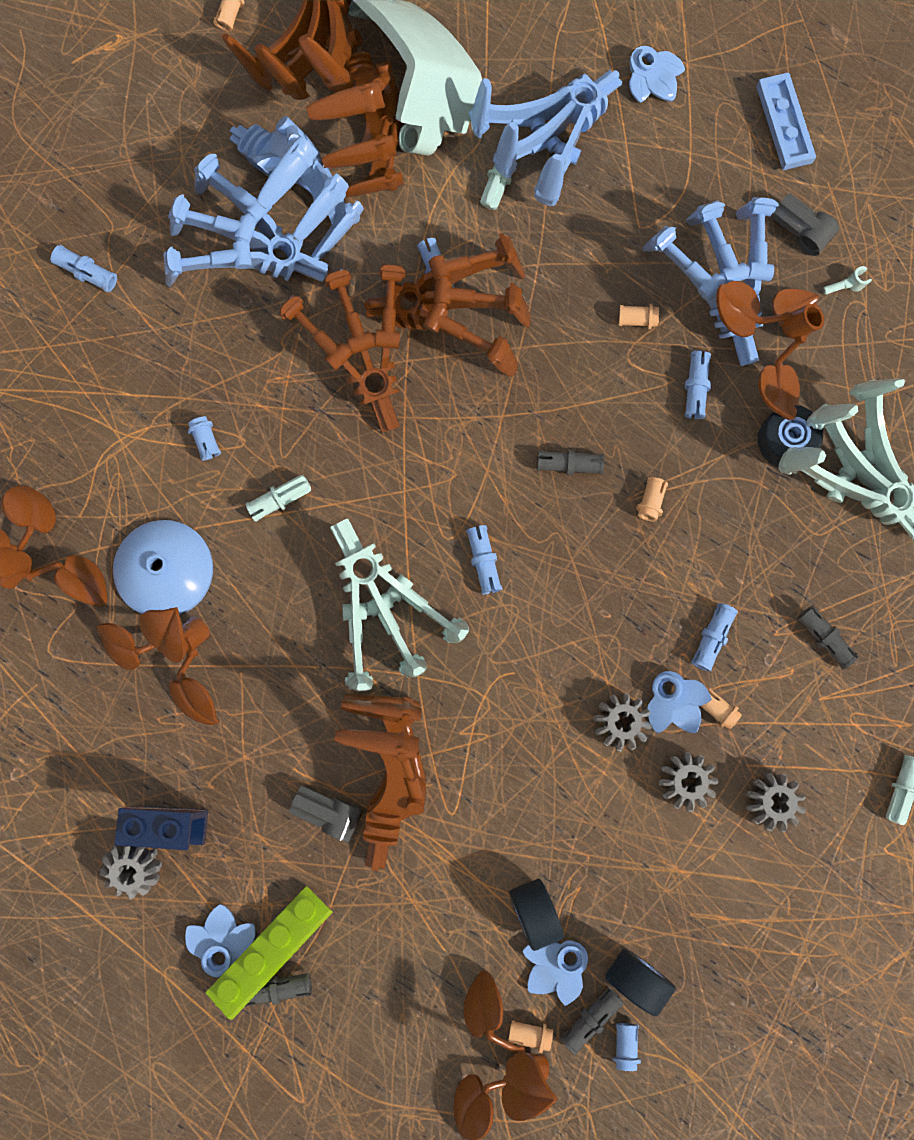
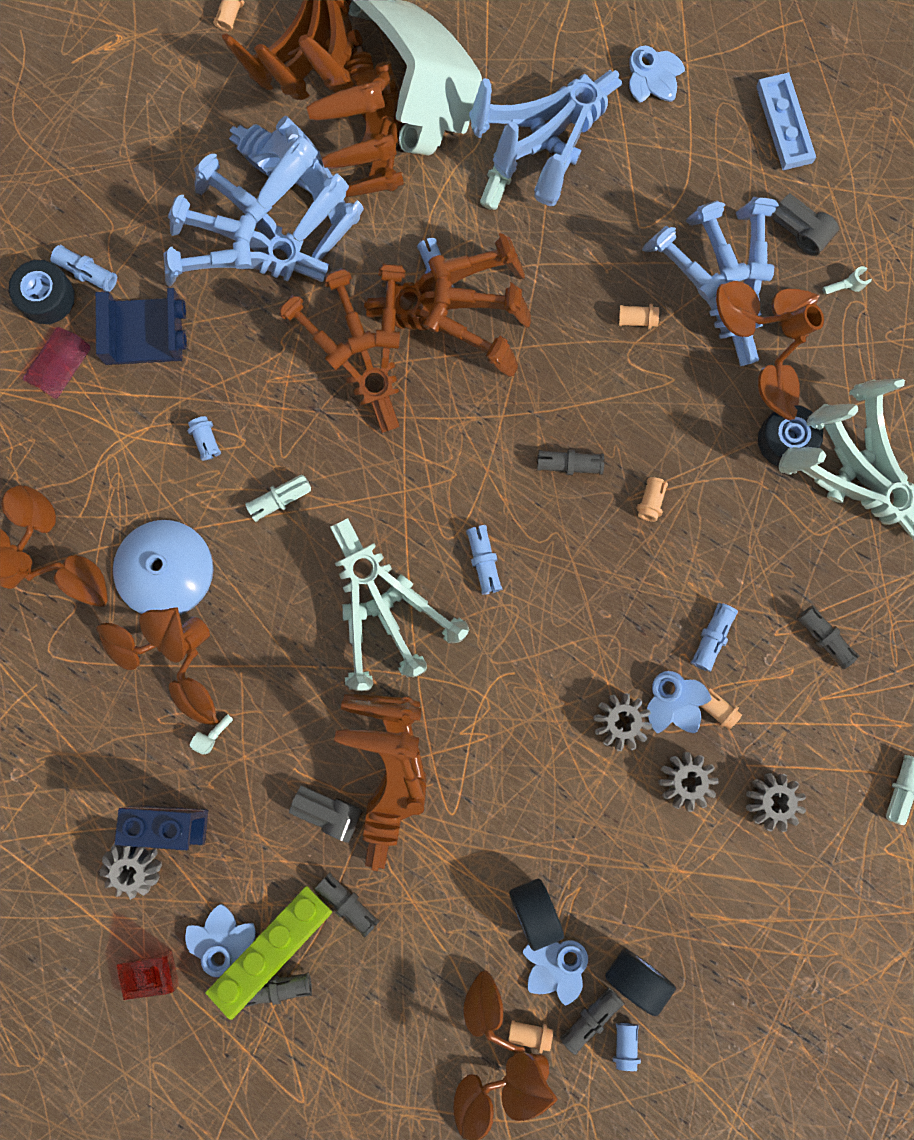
light blue pin [684,351,711,419] -> none
none -> black wheel [8,260,75,324]
none -> clear pink slope [22,327,91,399]
none -> dark blue panel [95,288,187,365]
none -> clear red slope [117,950,179,1000]
none -> light aqua hand [190,714,233,754]
none -> dark grey pin [315,873,380,938]

